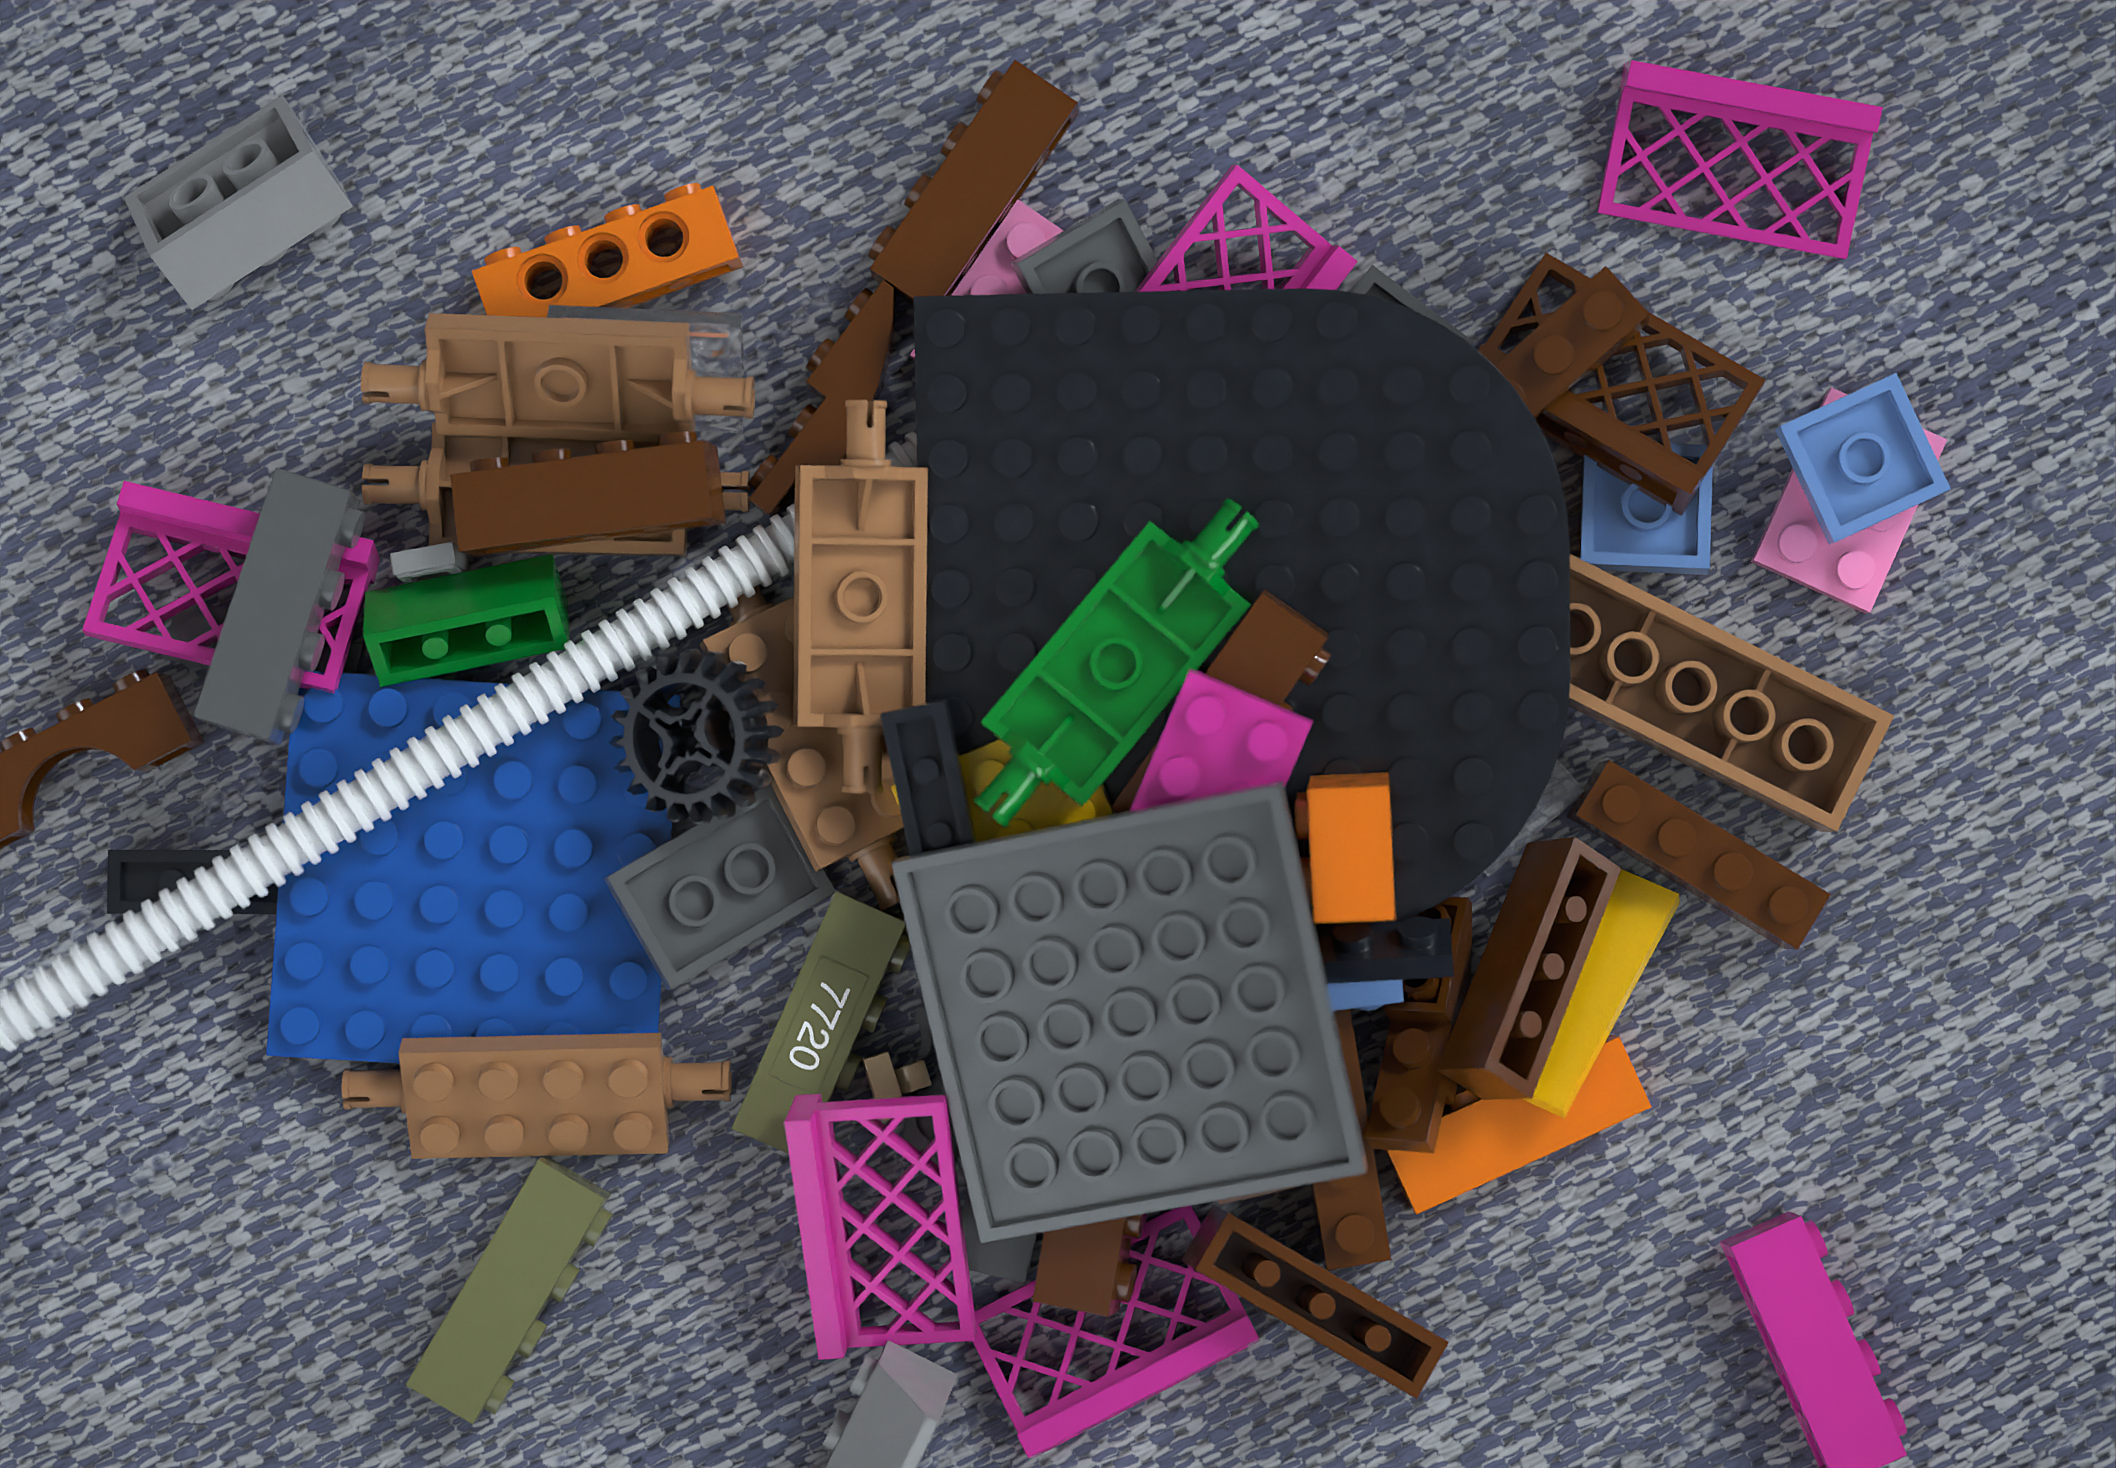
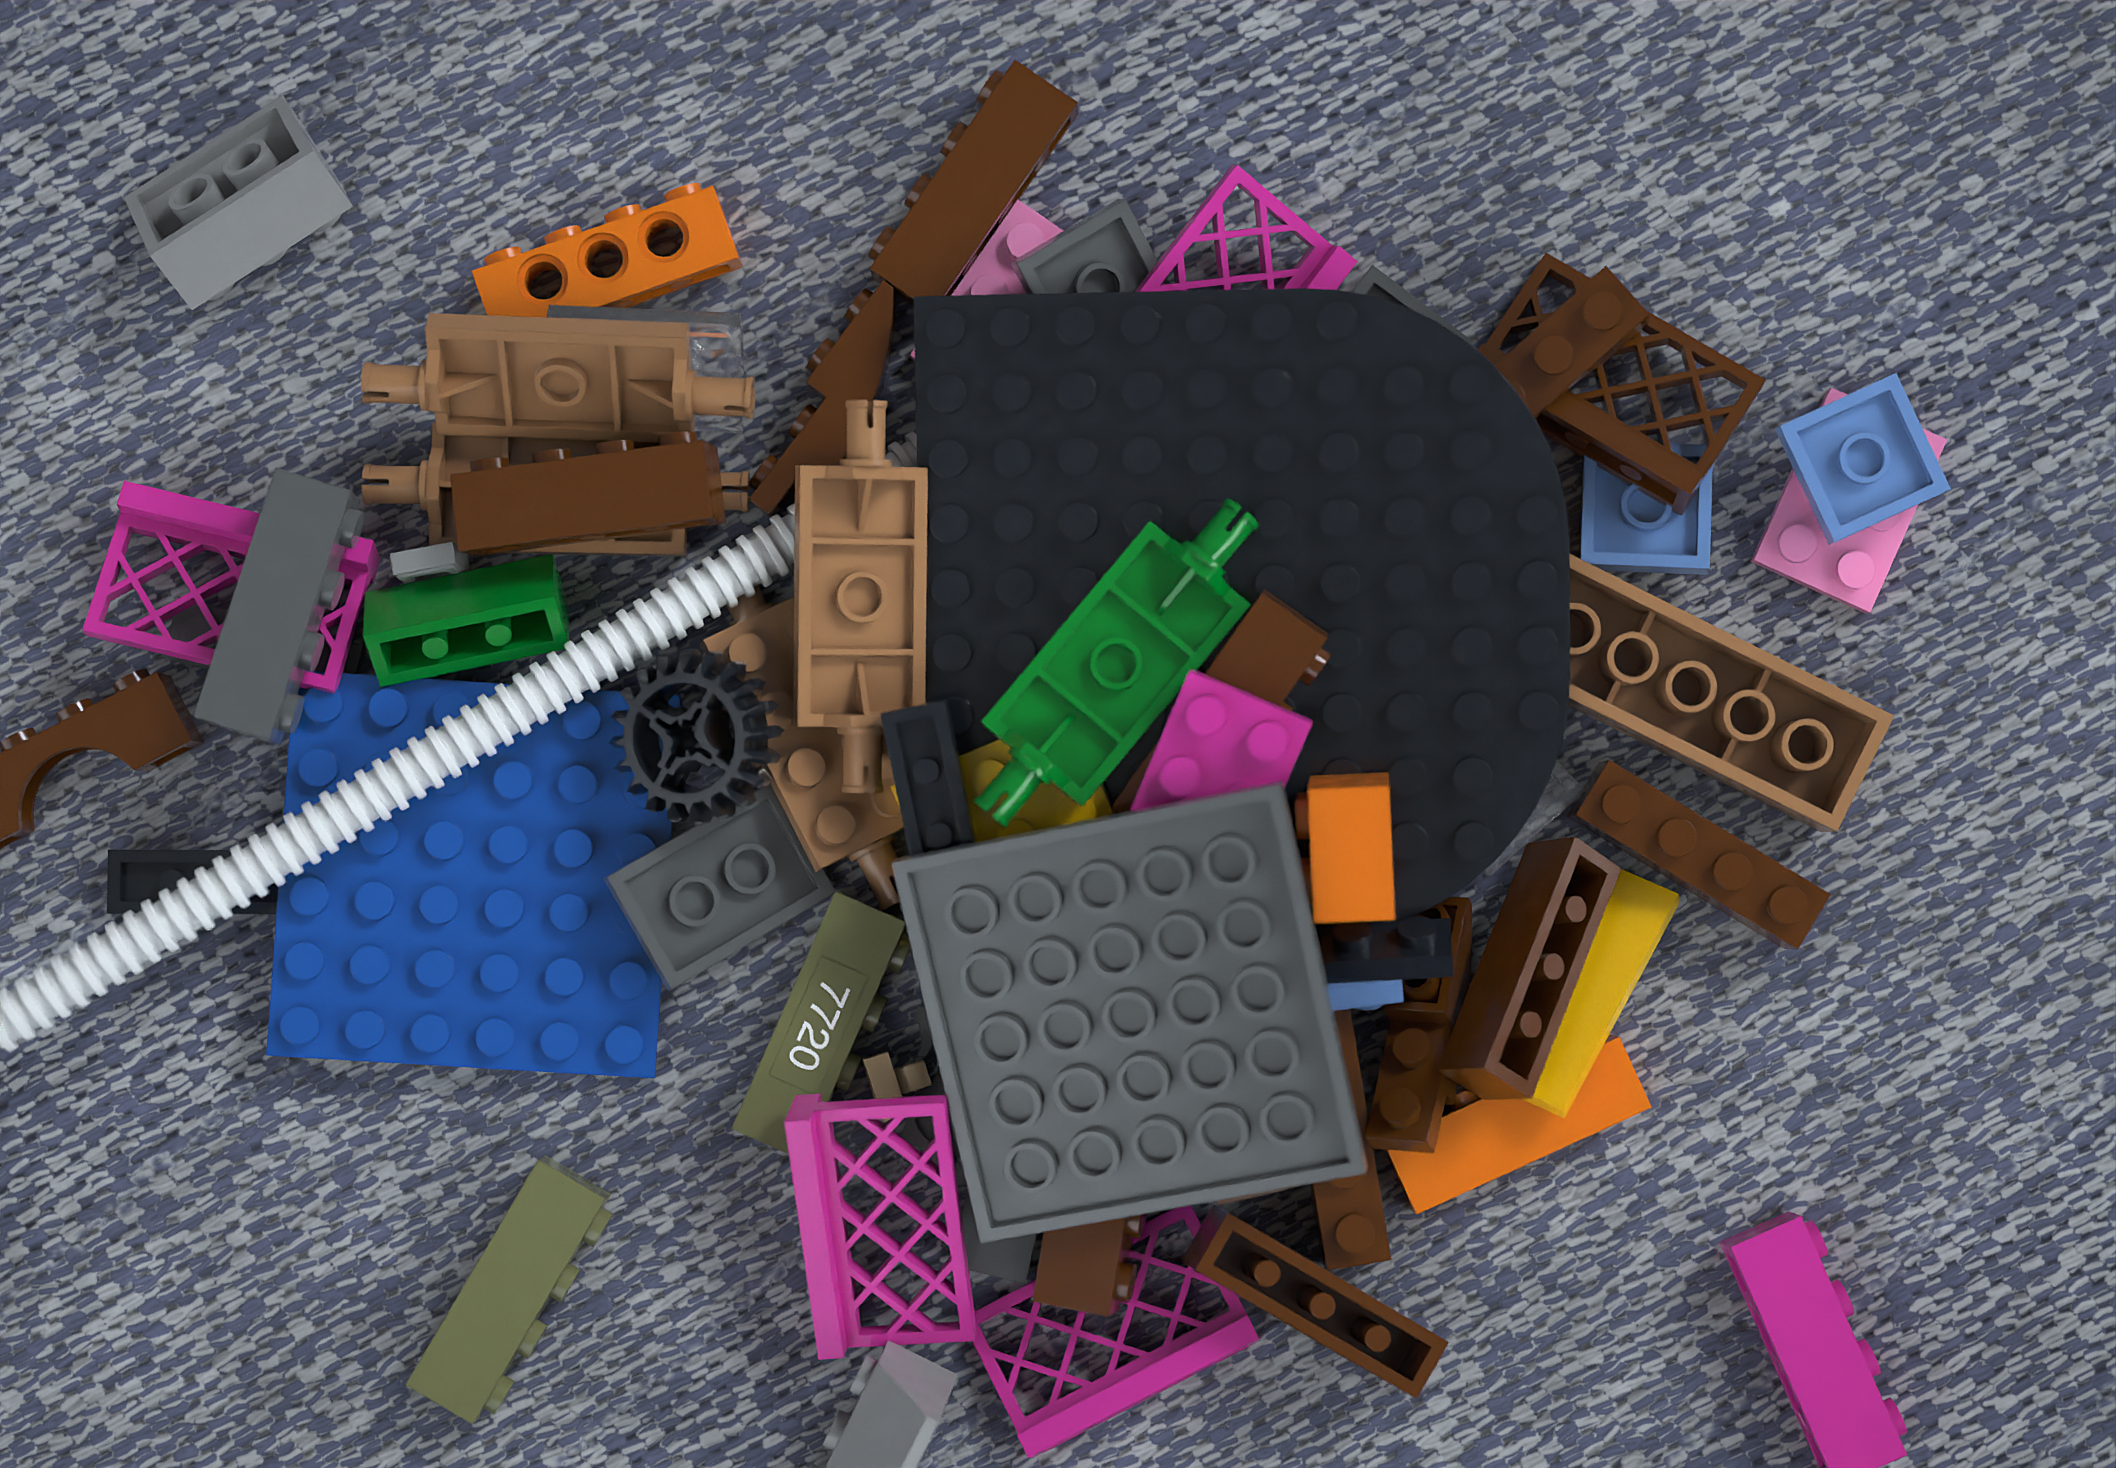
medium nougat plate [342,1033,732,1159] -> none
dark pink fence [1597,60,1883,259] -> none

